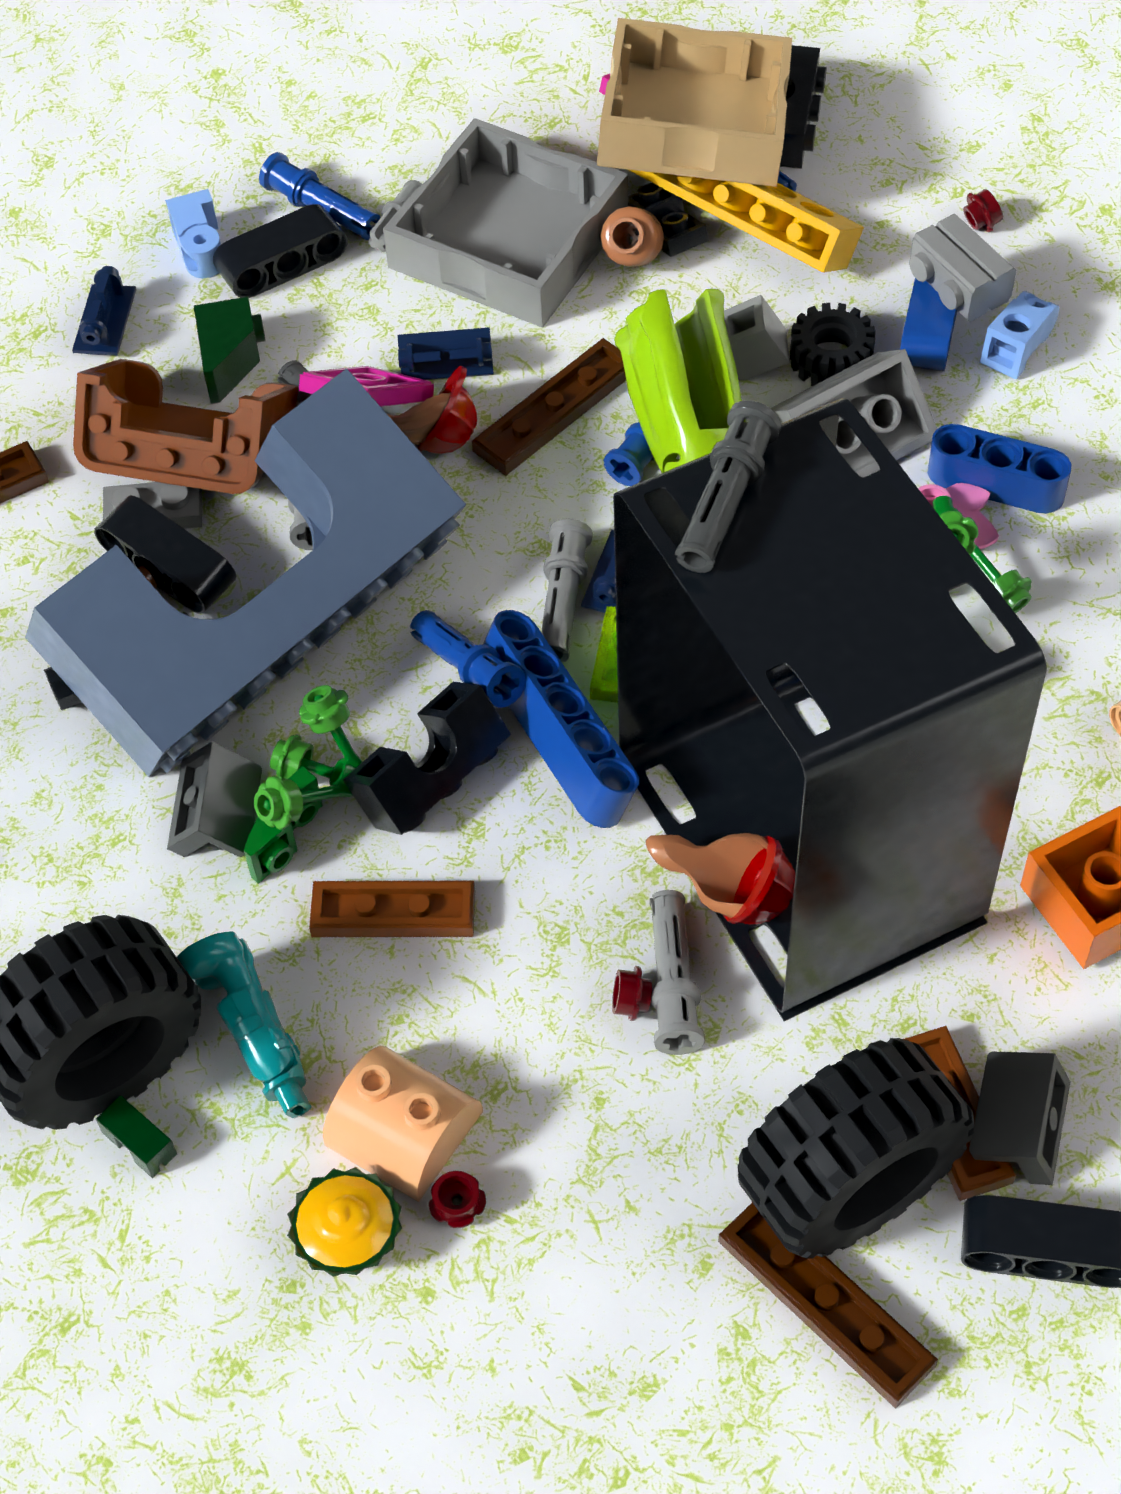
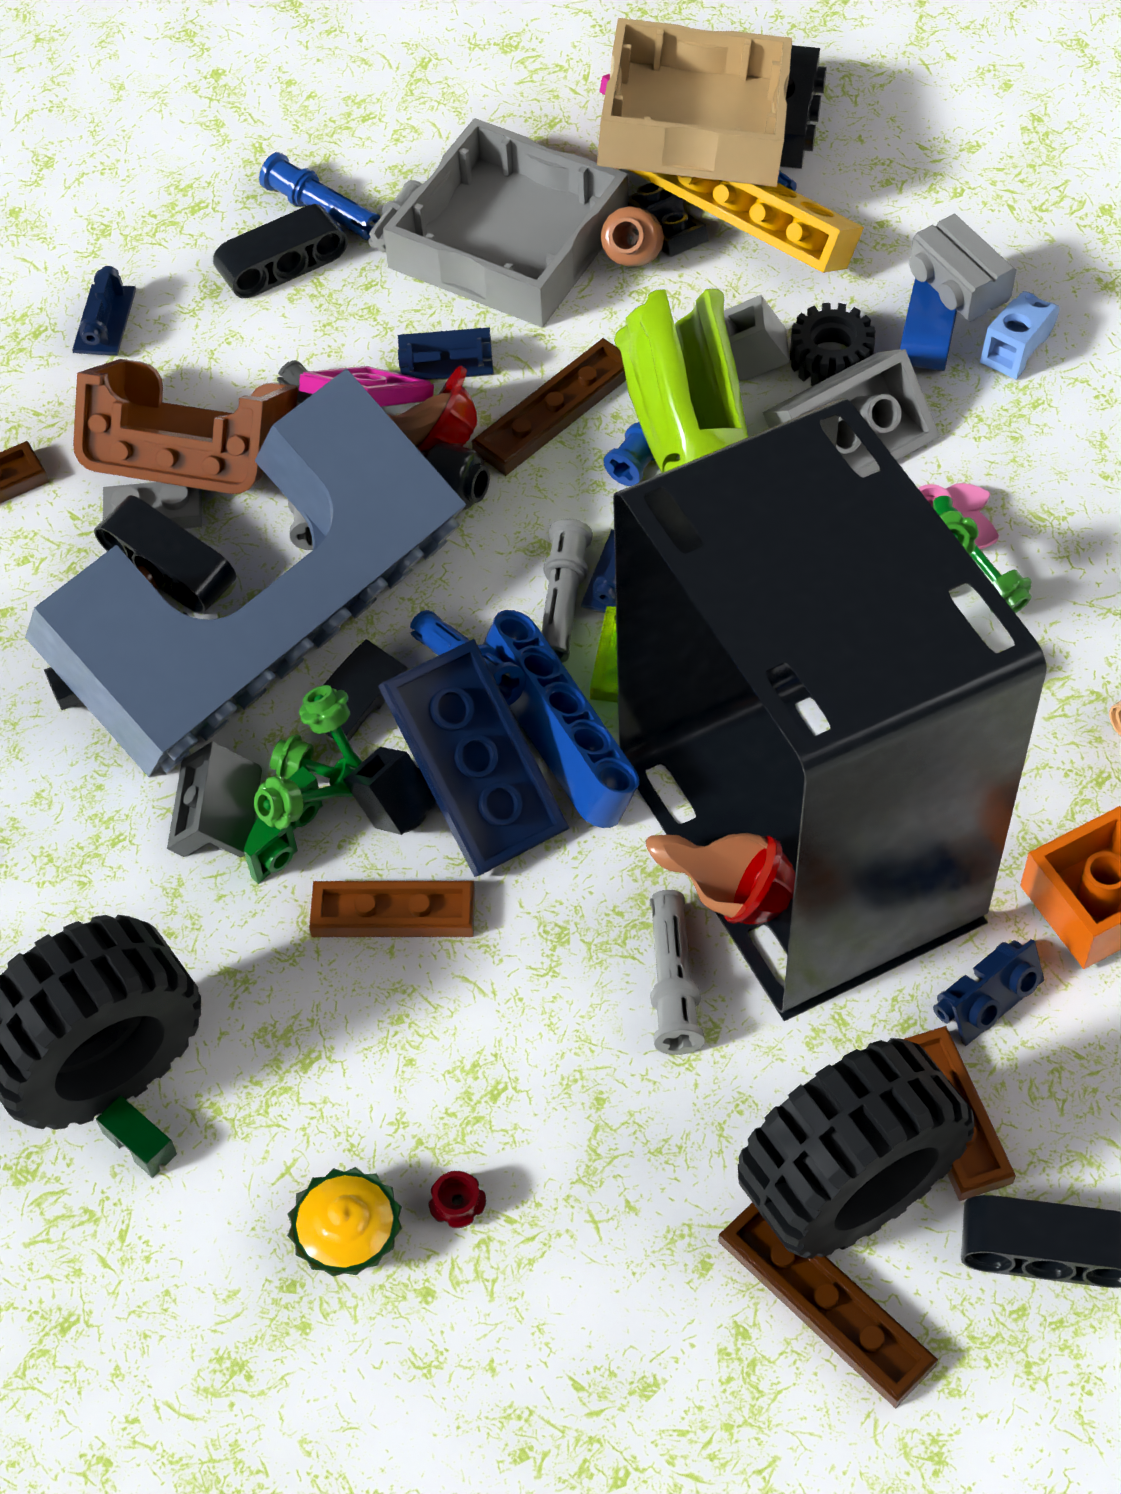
light blue leg [165,189,221,279] -> none
teal piece [177,931,311,1118] -> none
dark green slope [194,297,266,404] -> none
light nougat brick [323,1045,483,1202] -> none
dark red plate [612,966,652,1021] -> none
dark grey pin [675,400,781,573] -> none
blue beam [927,424,1072,514] -> none
dark red plate [963,189,1003,233] -> none
dark grey panel [969,1051,1070,1185] -> none
none -> black slope [324,639,408,741]
none -> dark blue tile [378,639,570,877]
none -> black head [423,442,490,511]
none -> dark blue hinge [933,939,1044,1046]

